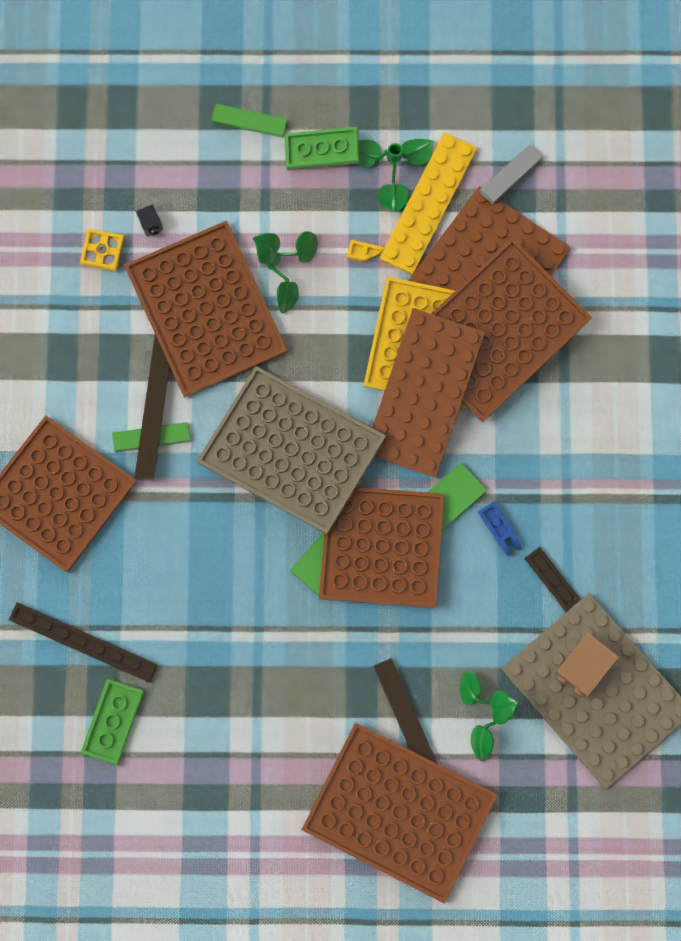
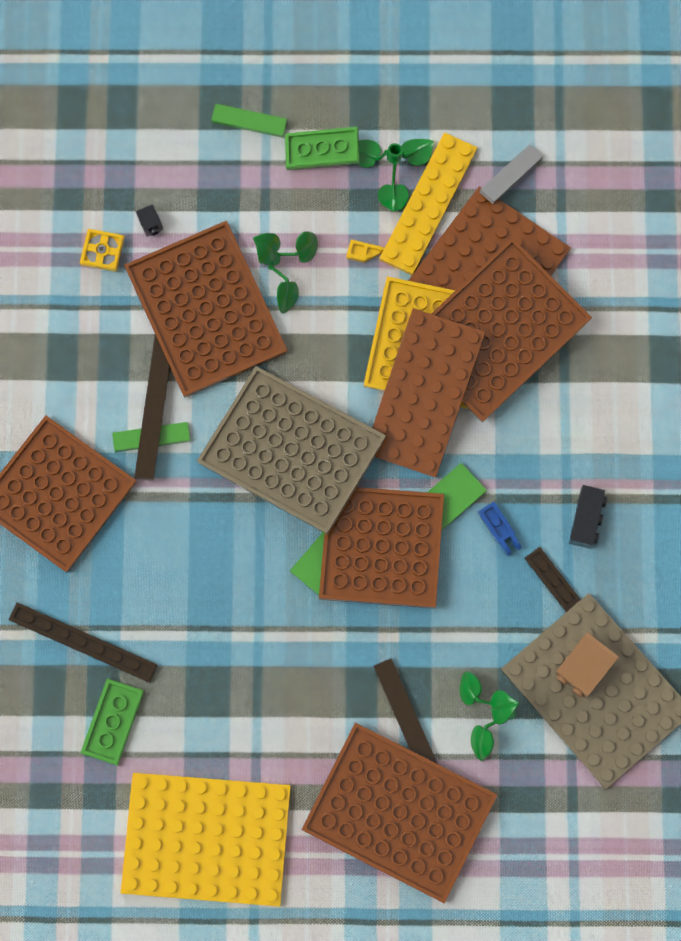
none -> yellow plate [120,773,291,907]
none -> black brick [569,485,607,549]

